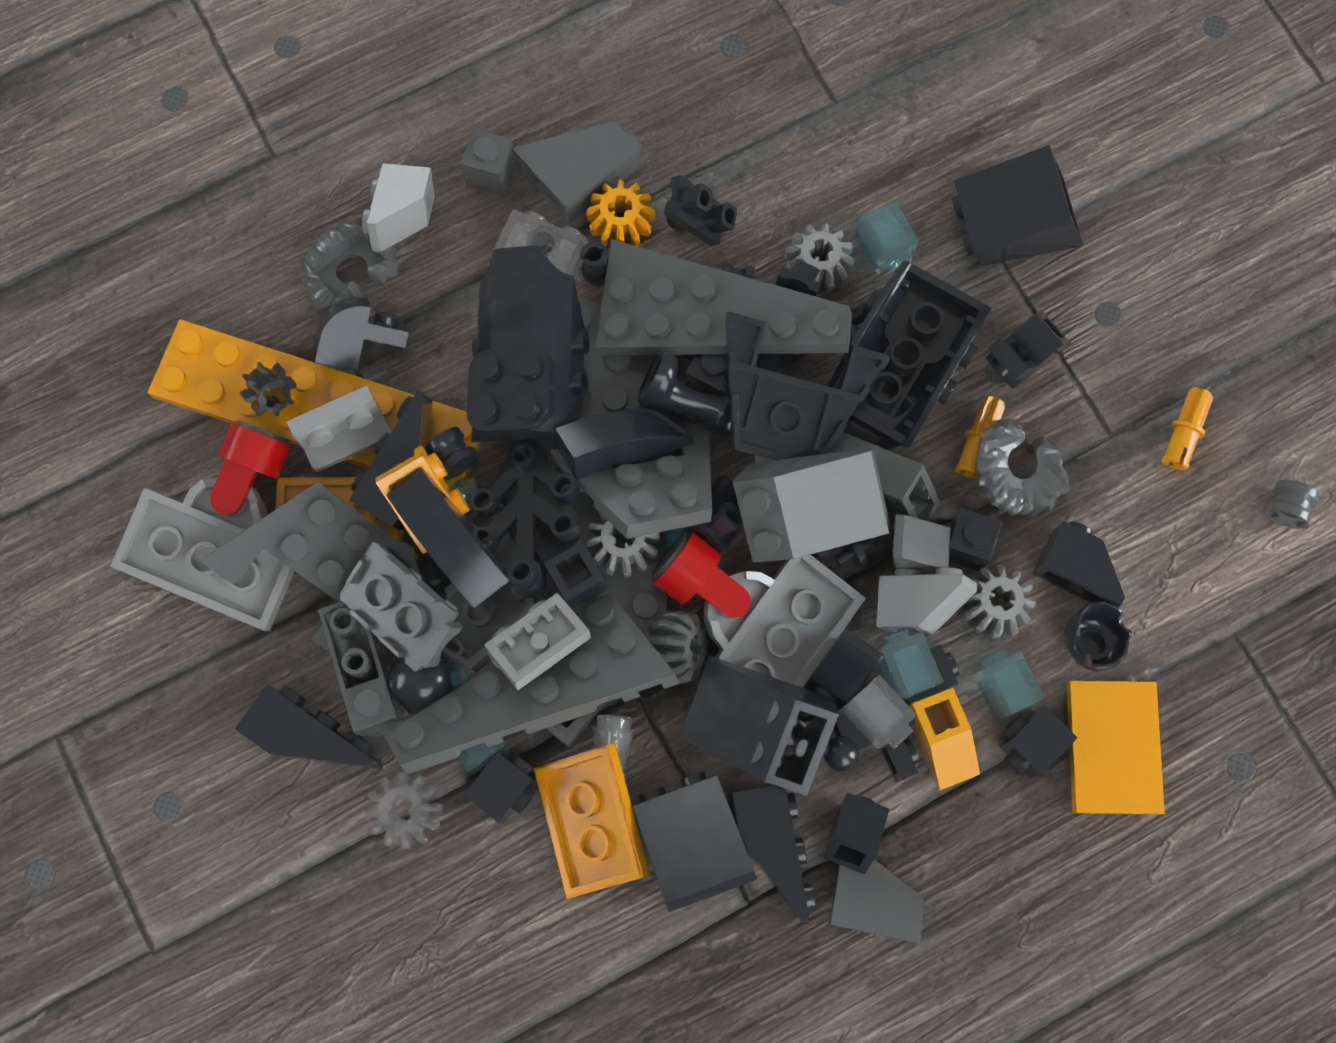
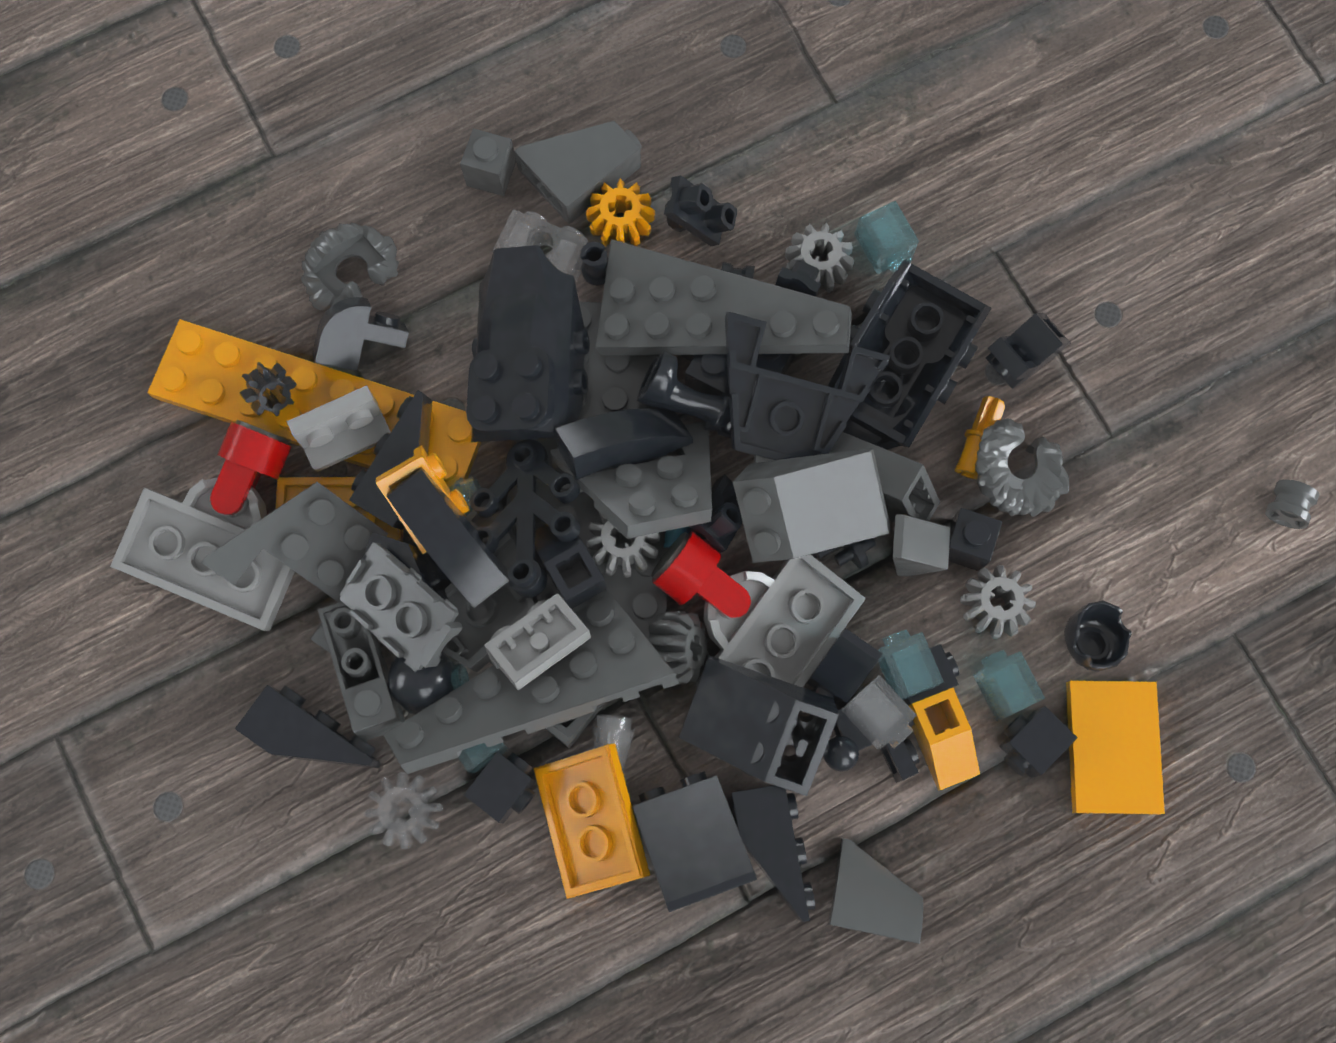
light grey slope [362,163,435,252] -> none
black wheel [425,427,479,480] -> none
black brick [823,792,889,874] -> none
light grey slope [876,568,977,635] -> none
black slope [951,145,1084,266] -> none
black slope [1032,521,1125,607] -> none
light orange axle [1161,387,1213,471] -> none

